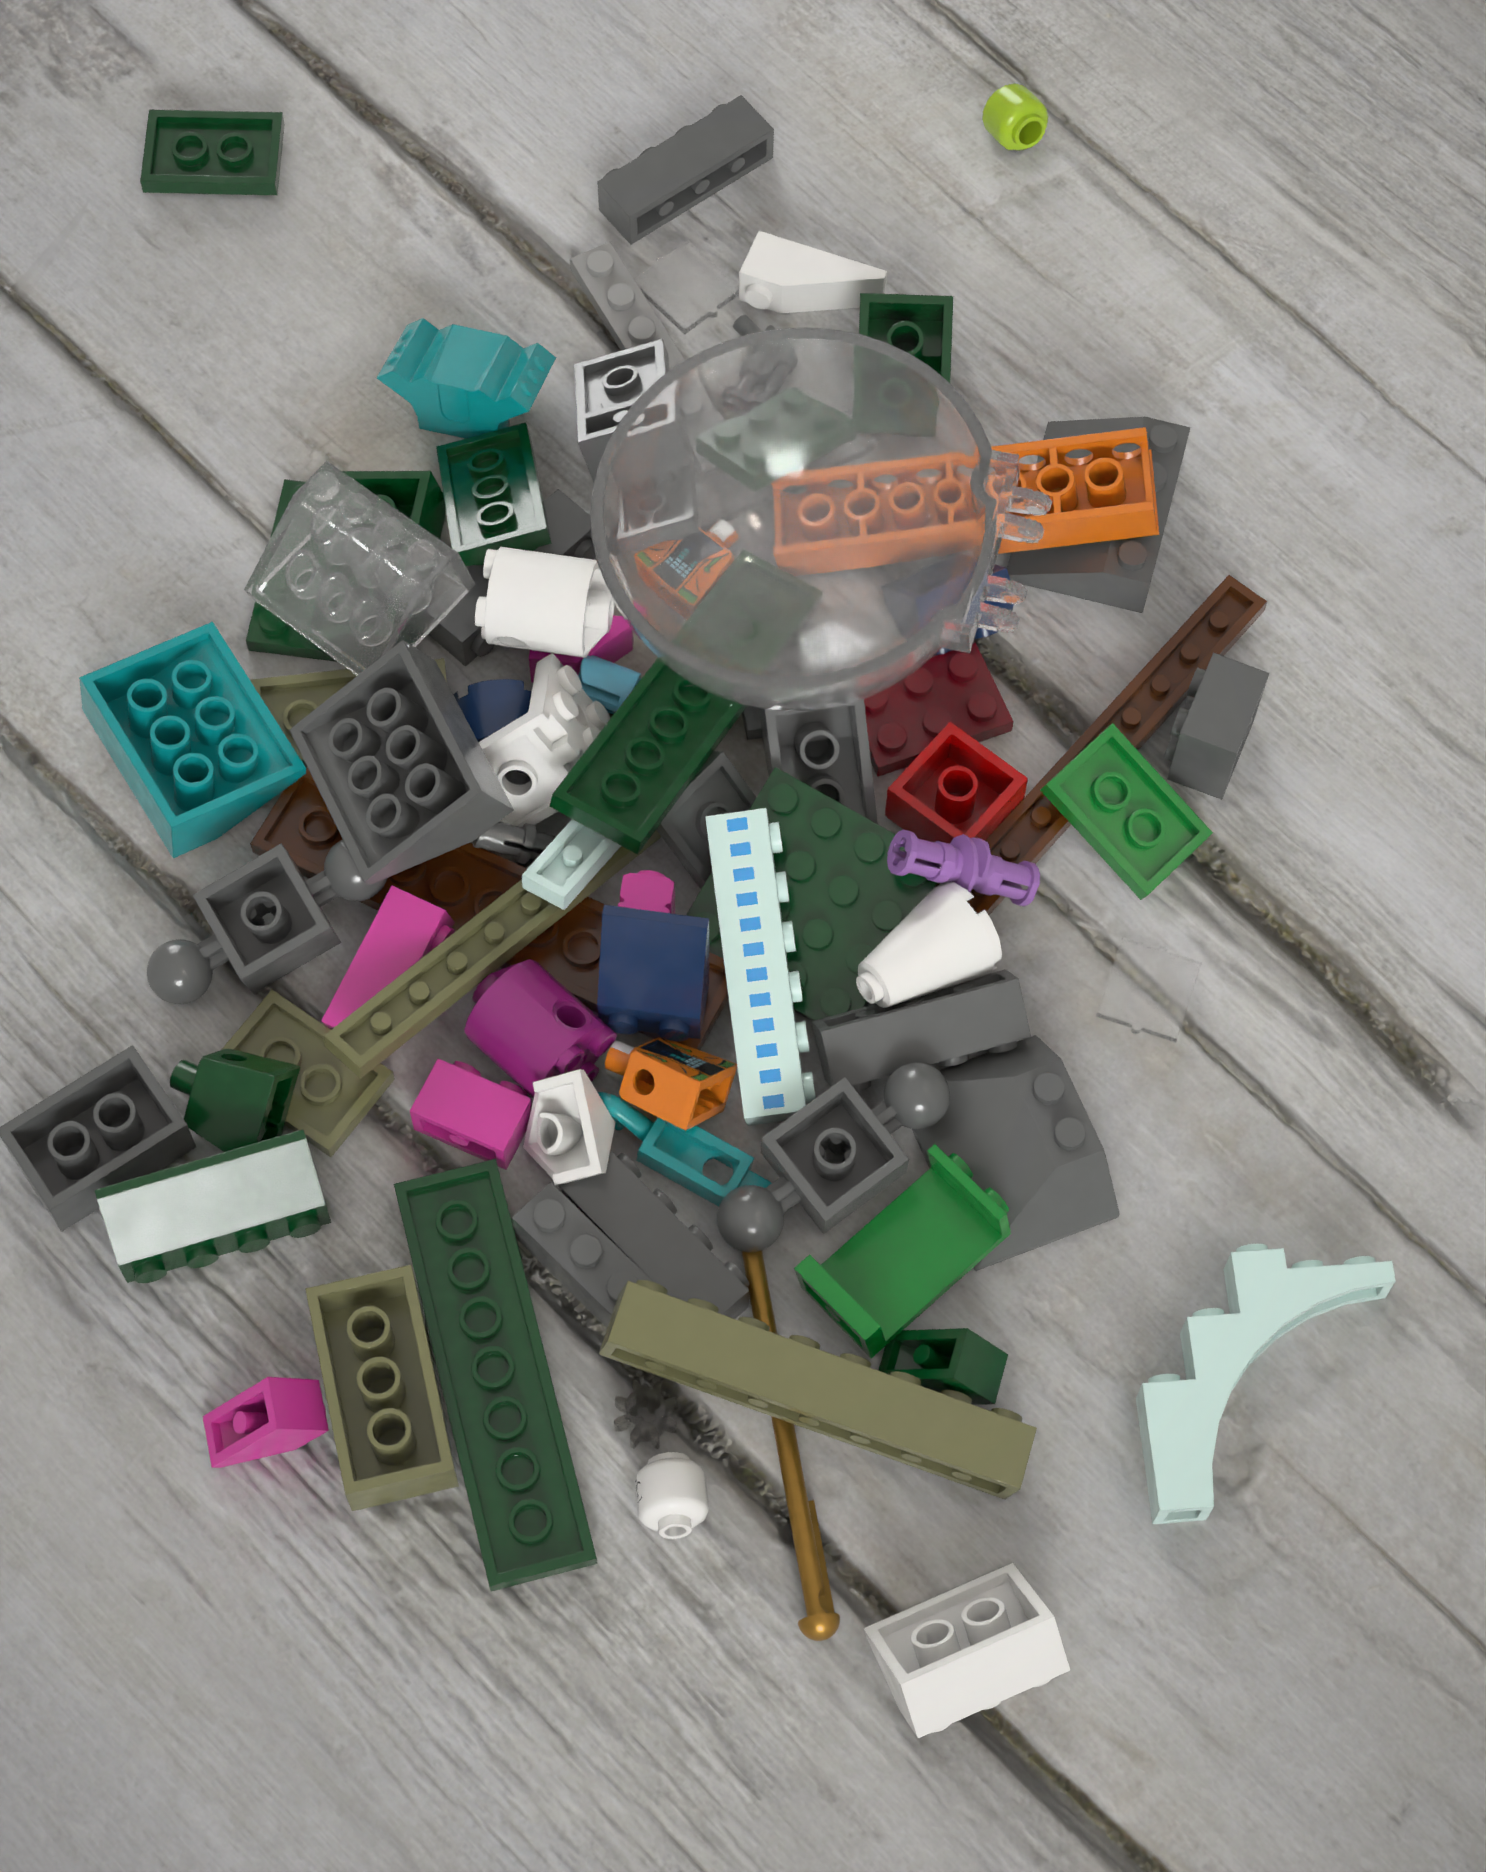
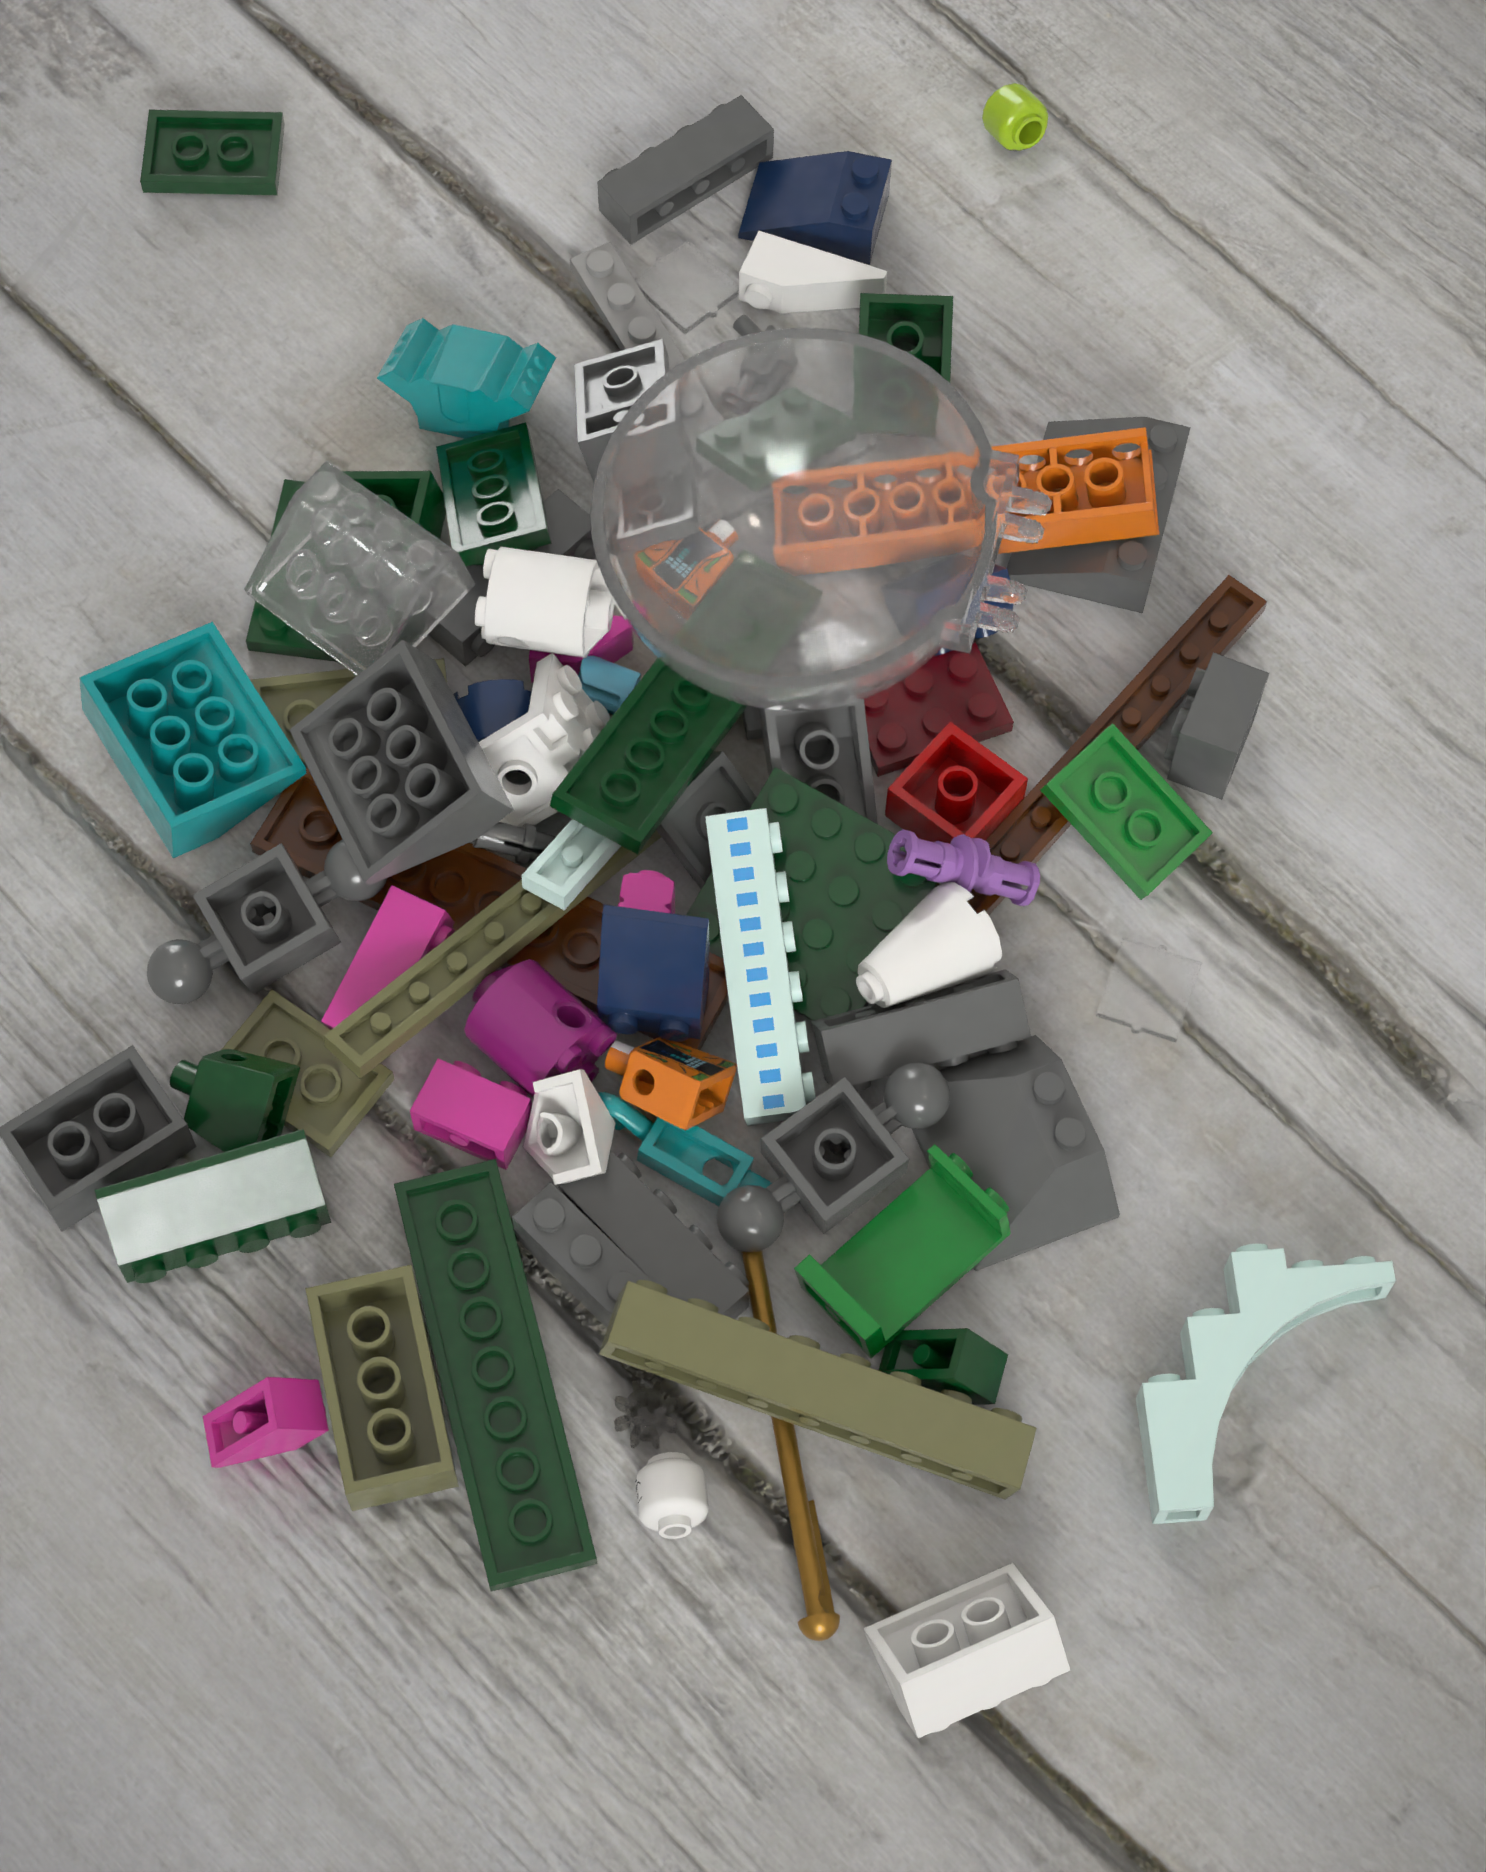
none -> dark blue slope [738,151,892,265]

